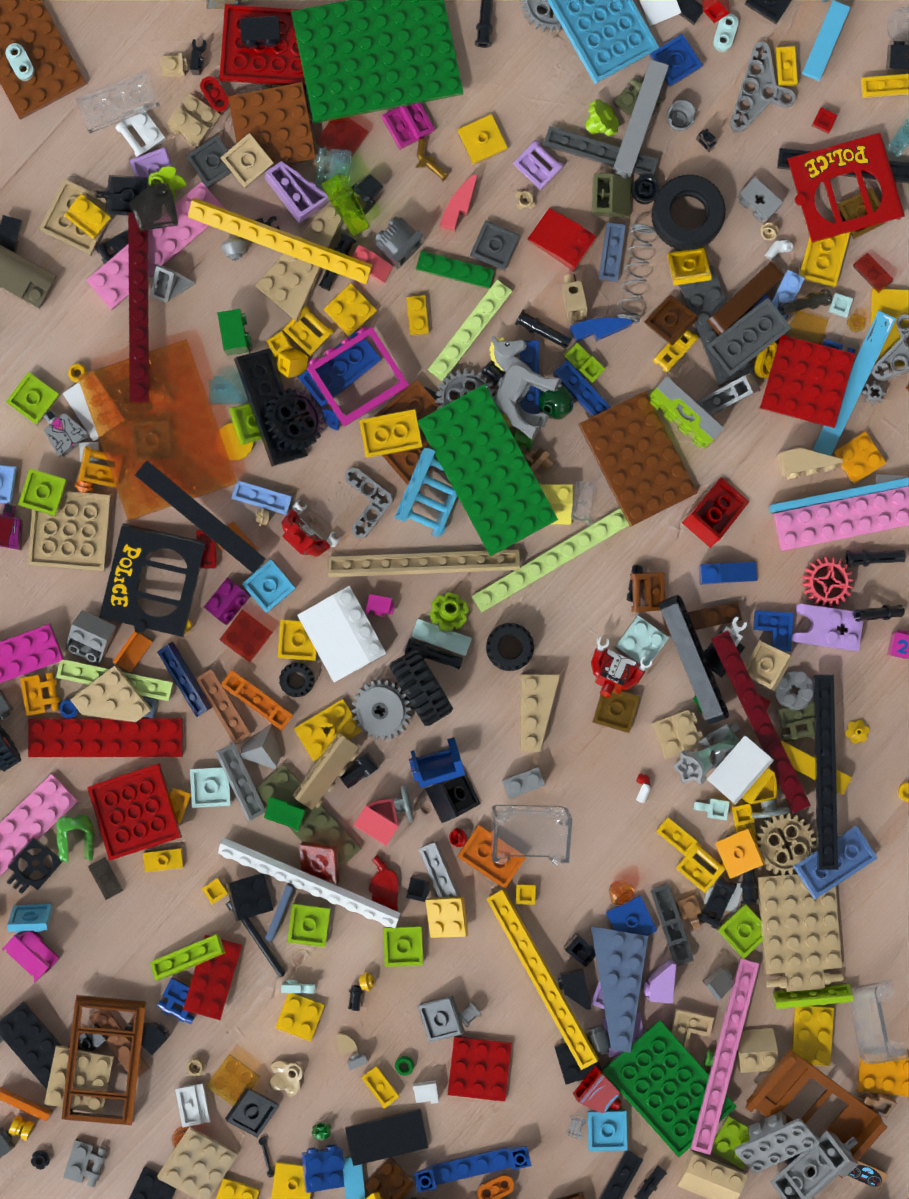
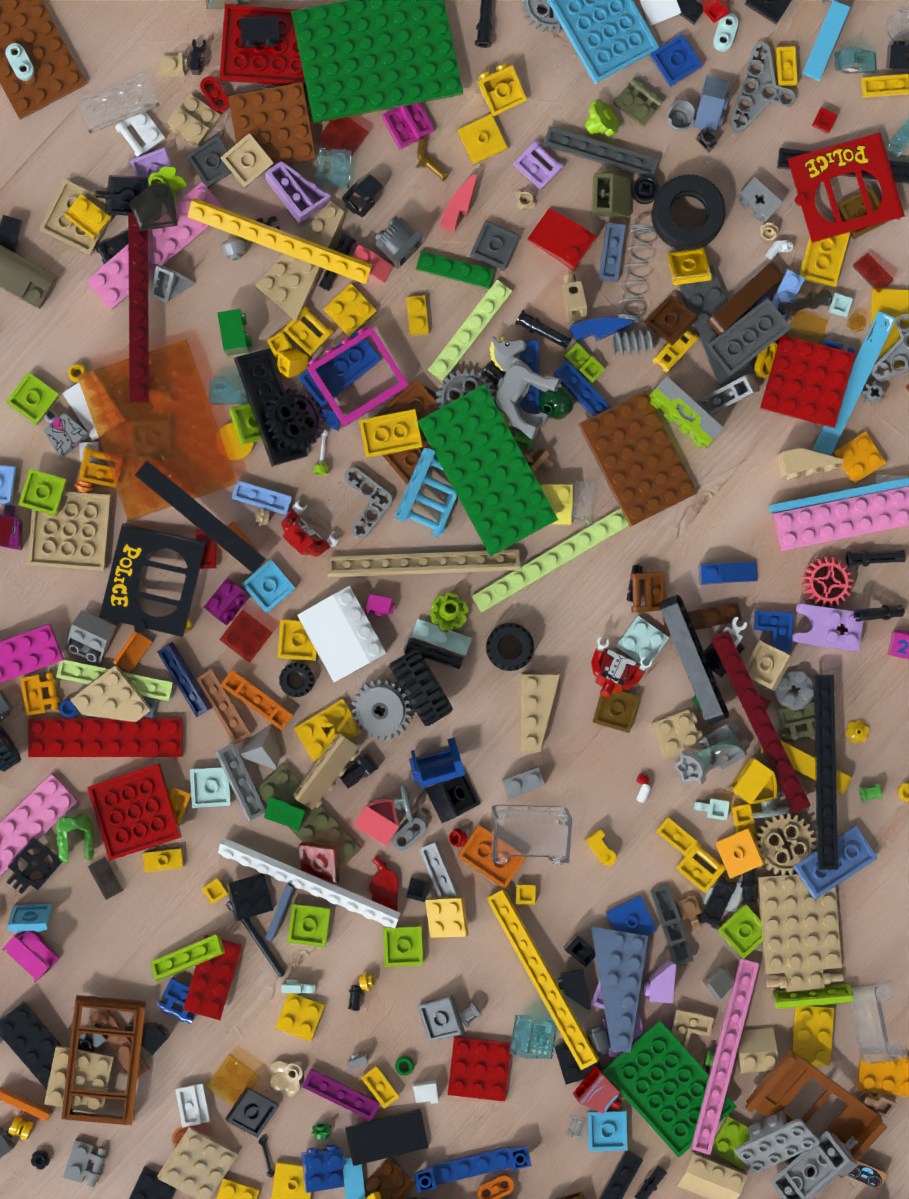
tan plate [186,1057,205,1076] -> none
clear neon green slope [322,174,370,236] -> none
tan tile [337,1033,358,1053] -> none
clear orange cone [609,880,634,906] -> none
light grey brick [612,59,669,178] -> none
red slope [682,477,749,548] -> none
white tile [707,736,774,804] -> none
none -> magenta plate [302,1069,380,1121]
none -> hinge [313,429,329,475]
none -> light grey plate [393,818,426,851]
none -> yellow plate [476,62,527,116]
none -> clear light blue slope [509,1015,557,1059]
none -> yellow leg [584,828,616,866]
none -> light grey piece [612,329,653,356]
none -> sand blue brick [694,76,730,133]
none -> clear light blue slope [834,47,877,74]
none -> bright green bush [859,782,882,803]

